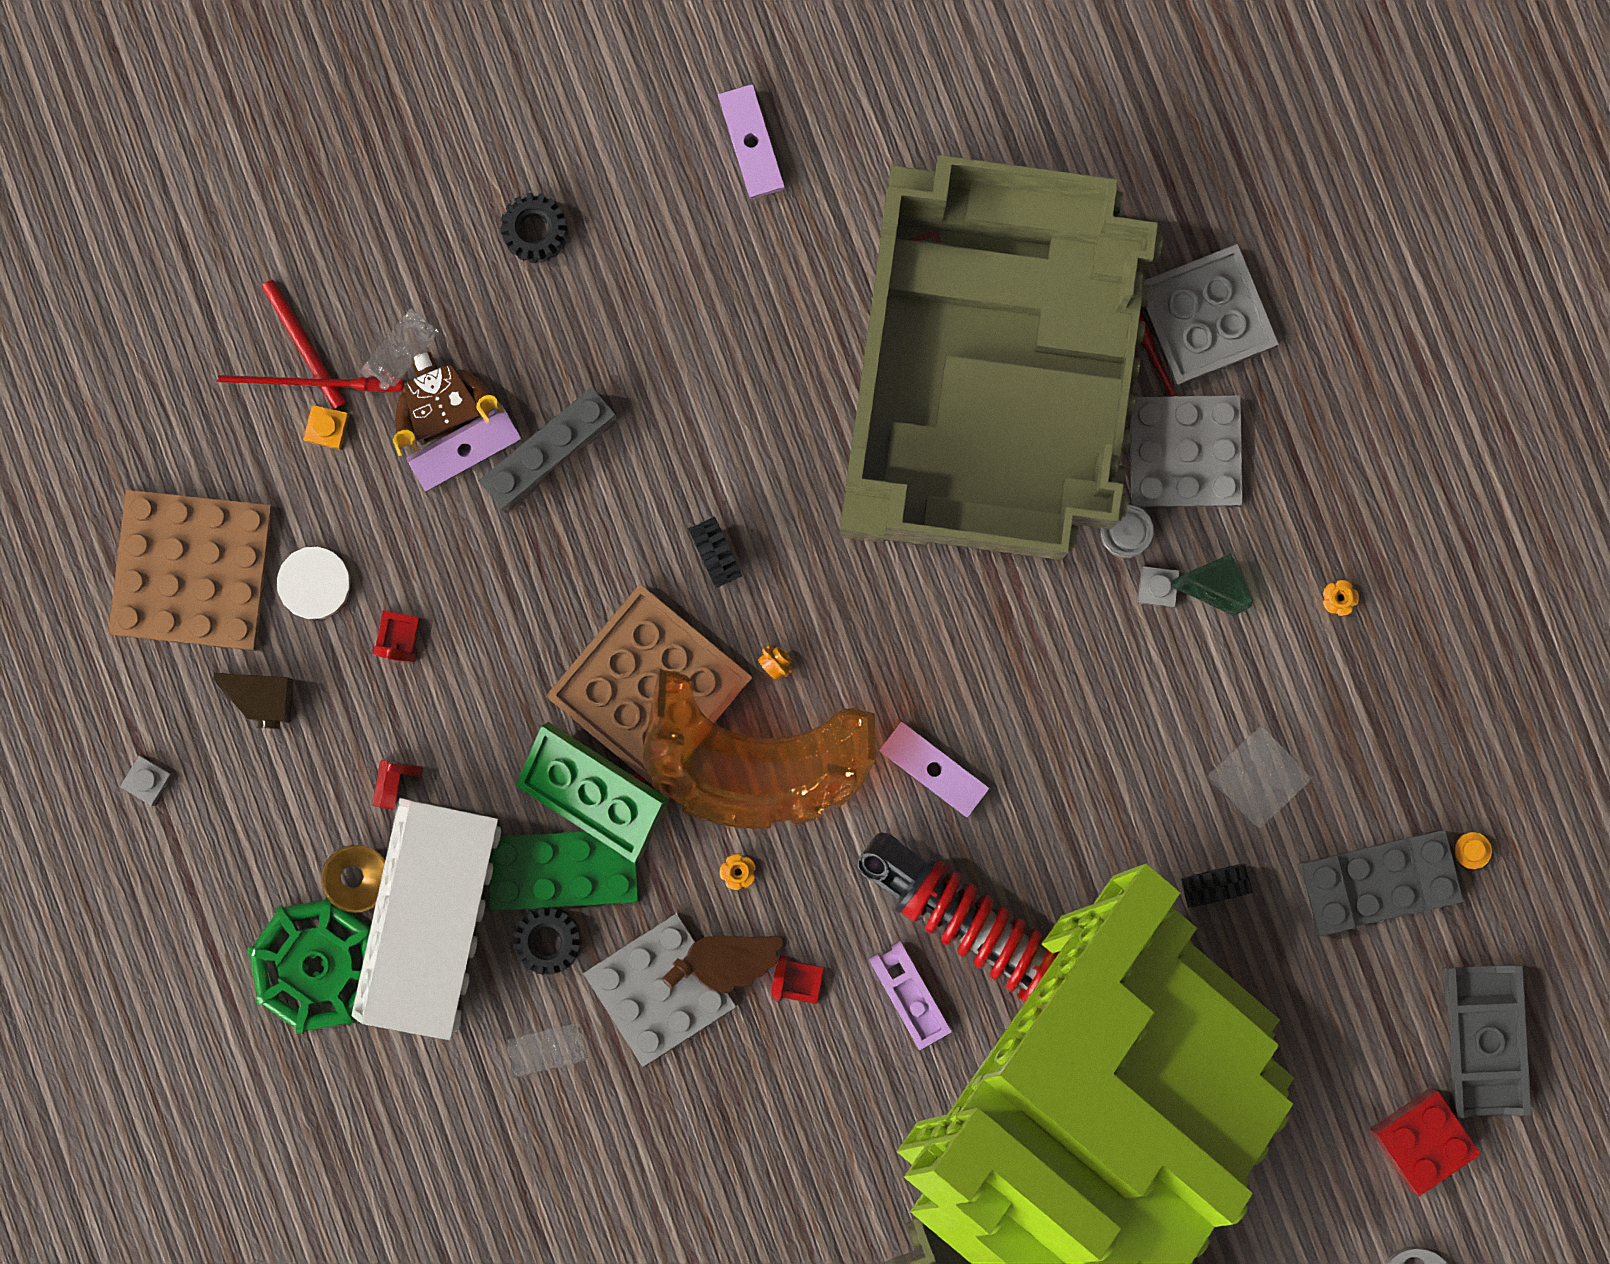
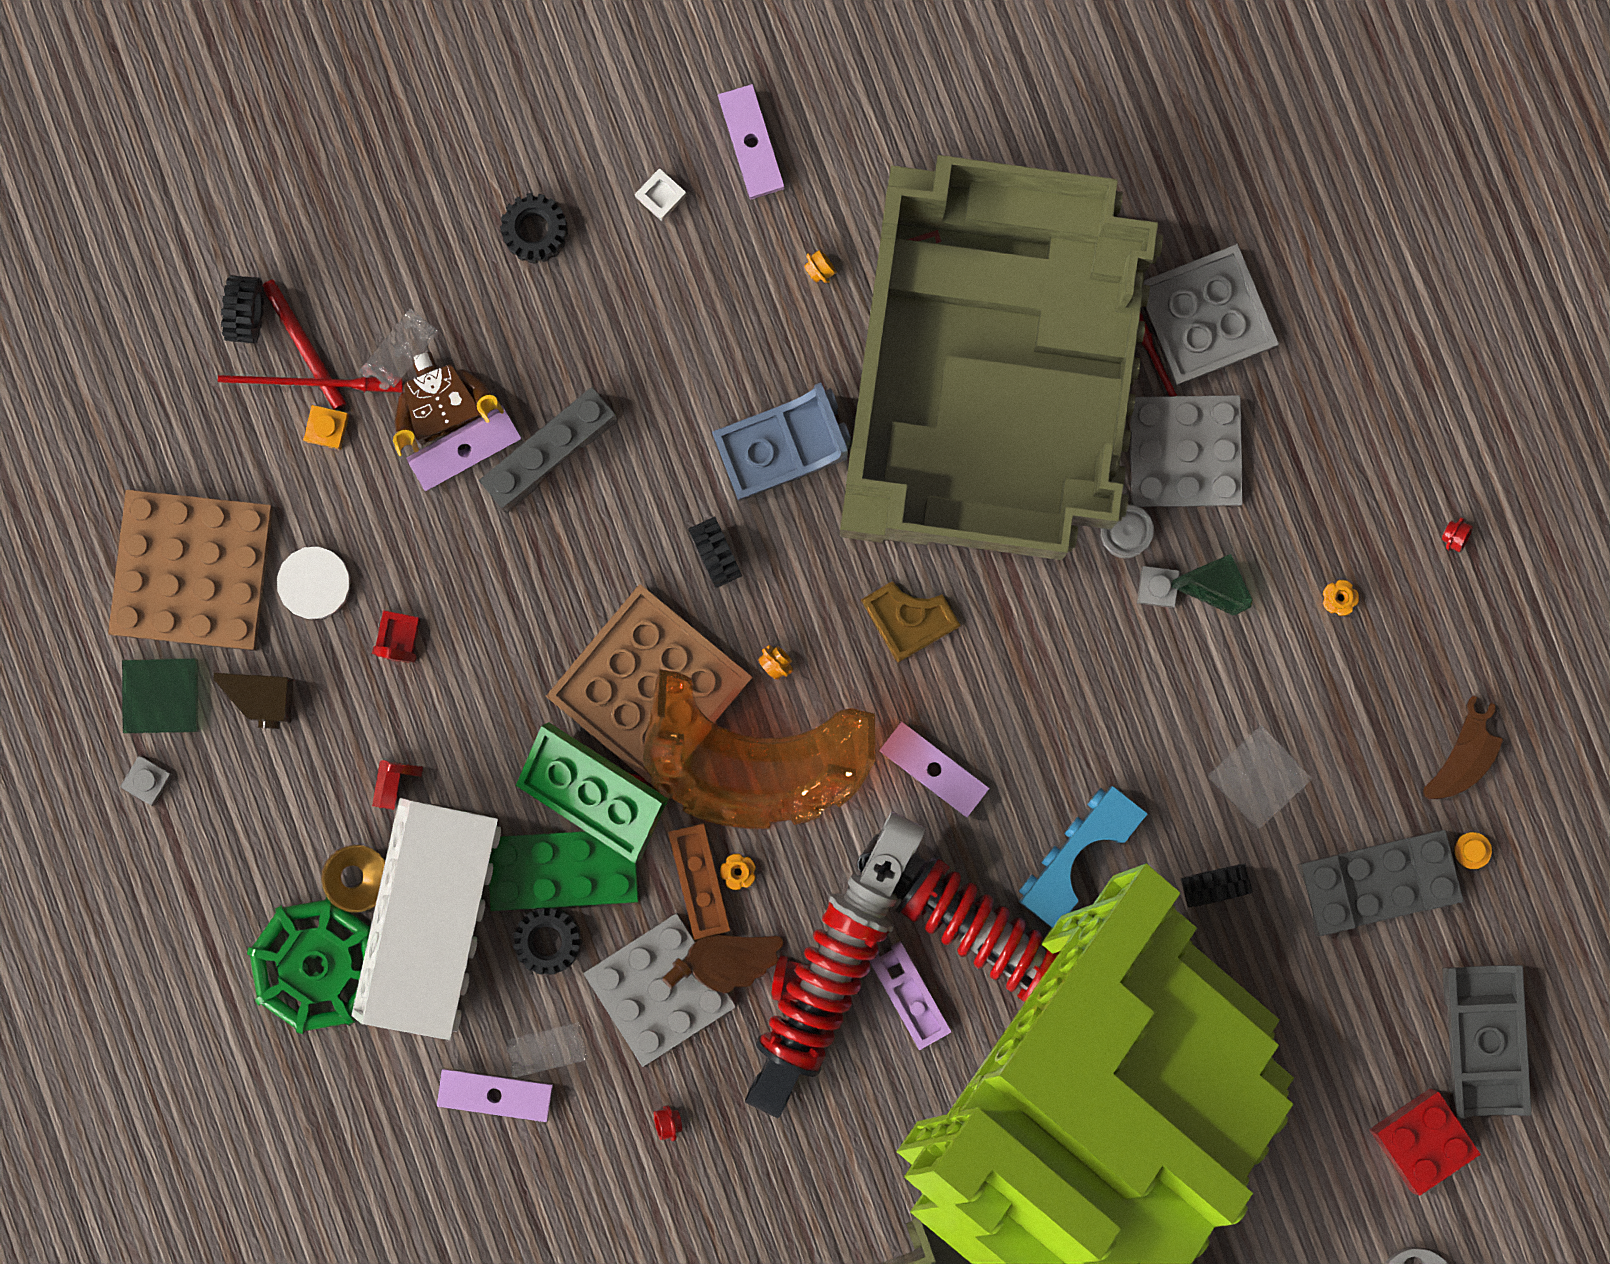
none -> clear green tile [122,658,198,734]
none -> black tyre [221,275,264,344]
none -> lavender tile [437,1069,553,1122]
none -> white plate [635,168,687,221]
none -> red plate [654,1105,682,1141]
none -> dark orange plate [668,823,731,940]
none -> sand blue bracket [712,382,852,501]
none -> piece [744,811,926,1119]
none -> light orange plate [804,249,837,283]
none -> pearl gold tile [861,581,961,663]
none -> dark azure arch [1018,786,1147,928]
none -> reddish brown piece [1422,696,1503,799]
none -> red plate [1442,518,1473,553]

